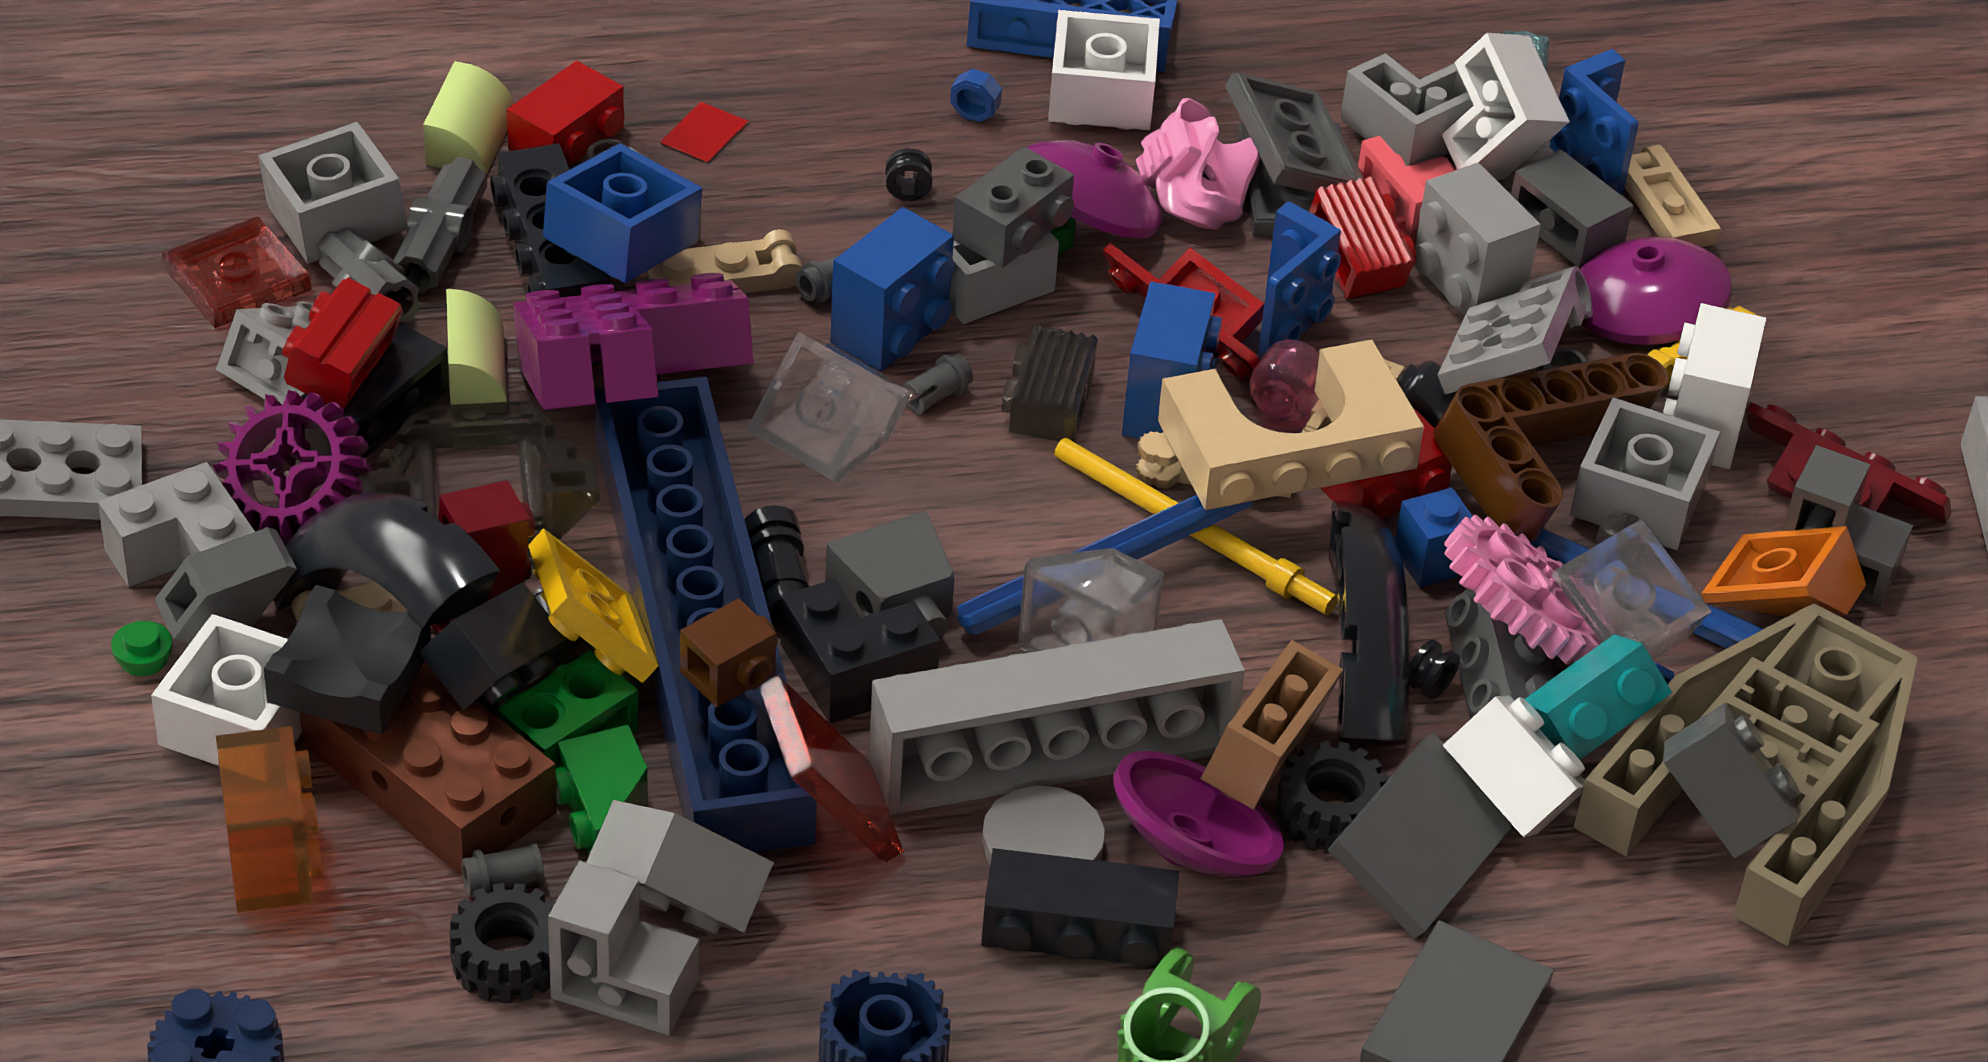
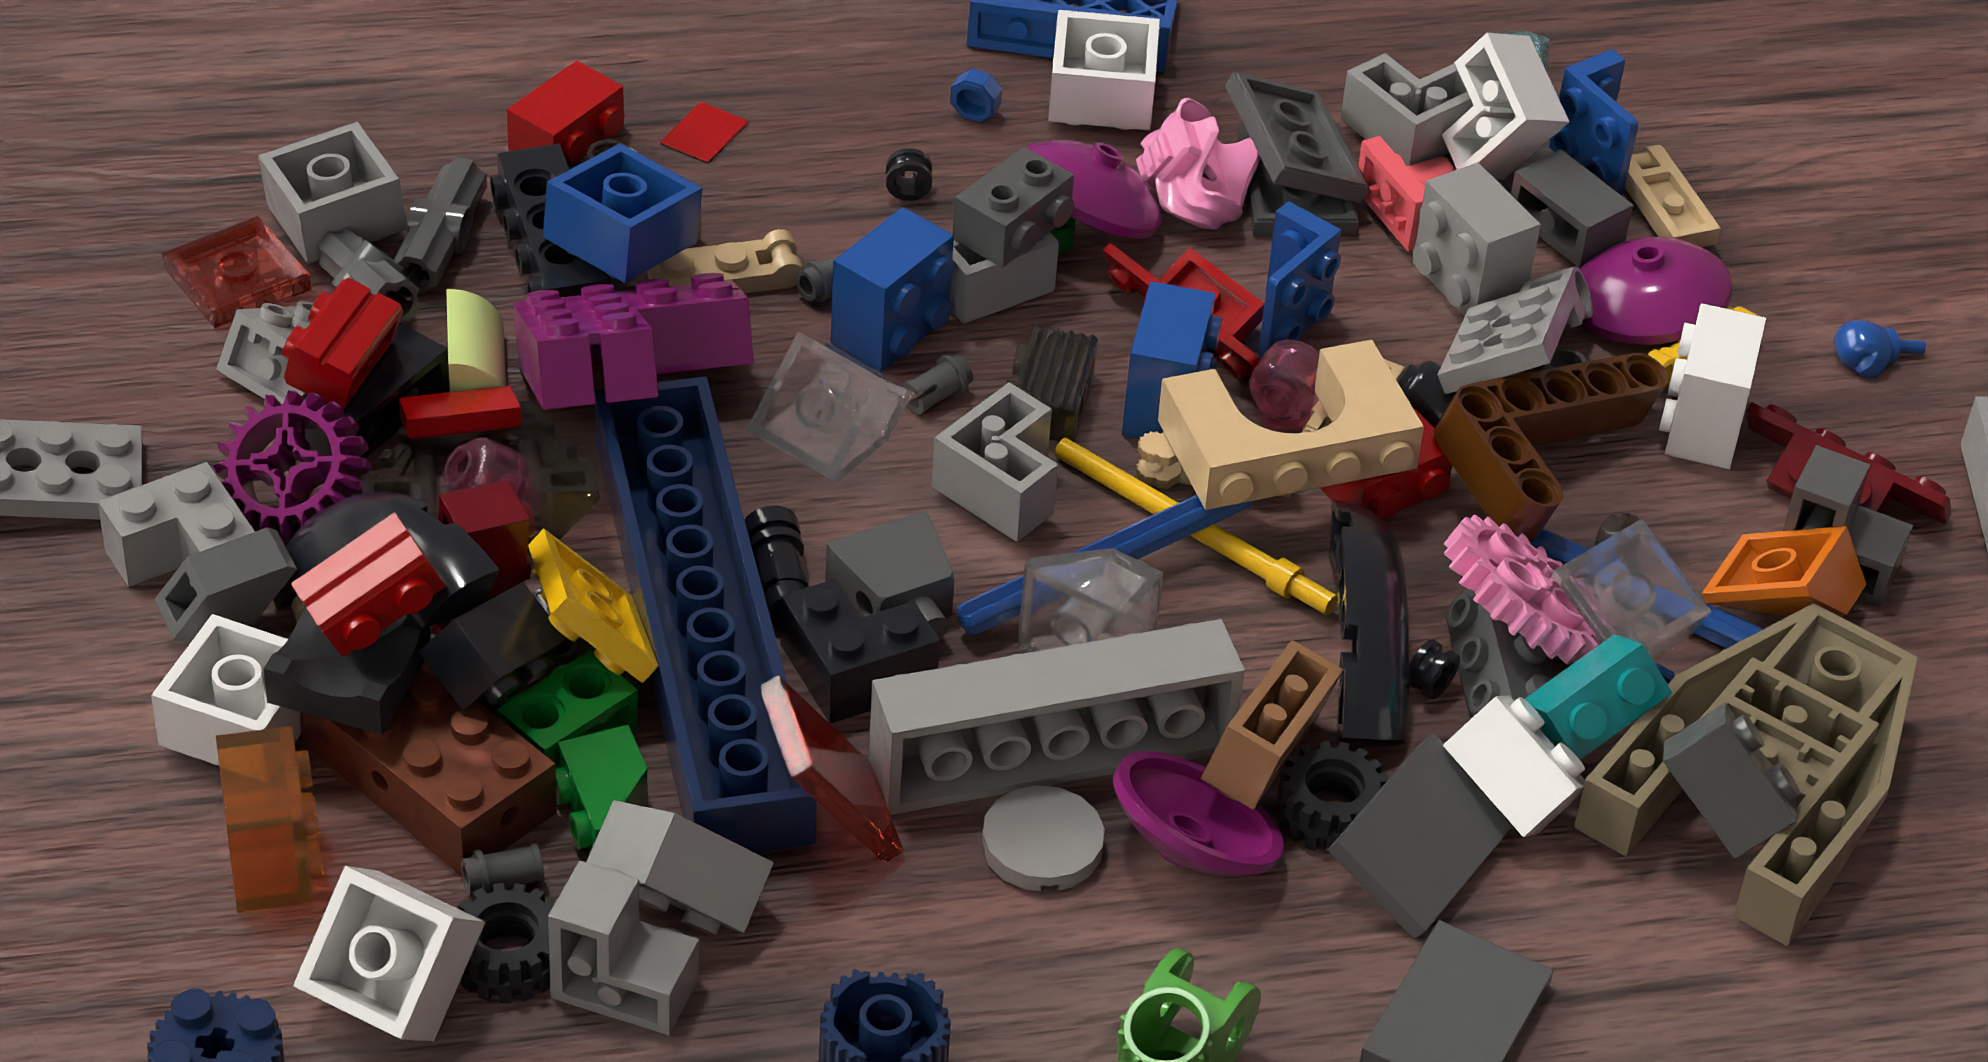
green plate [111,621,173,676] -> none
yellowish green brick [423,61,514,173] -> none
reddish brown brick [680,598,778,708] -> none
black brick [981,848,1180,967] -> none
red brick [1309,176,1416,299] -> none
blue brick [1395,488,1473,588] -> none
light grey brick [1570,398,1720,551] -> none
none -> red brick [291,512,446,657]
none -> white brick [293,866,485,1041]
none -> red tile [399,386,522,439]
none -> clear pink head [443,438,532,502]
none -> light grey brick [931,382,1058,542]
none -> blue piece [1833,320,1926,378]

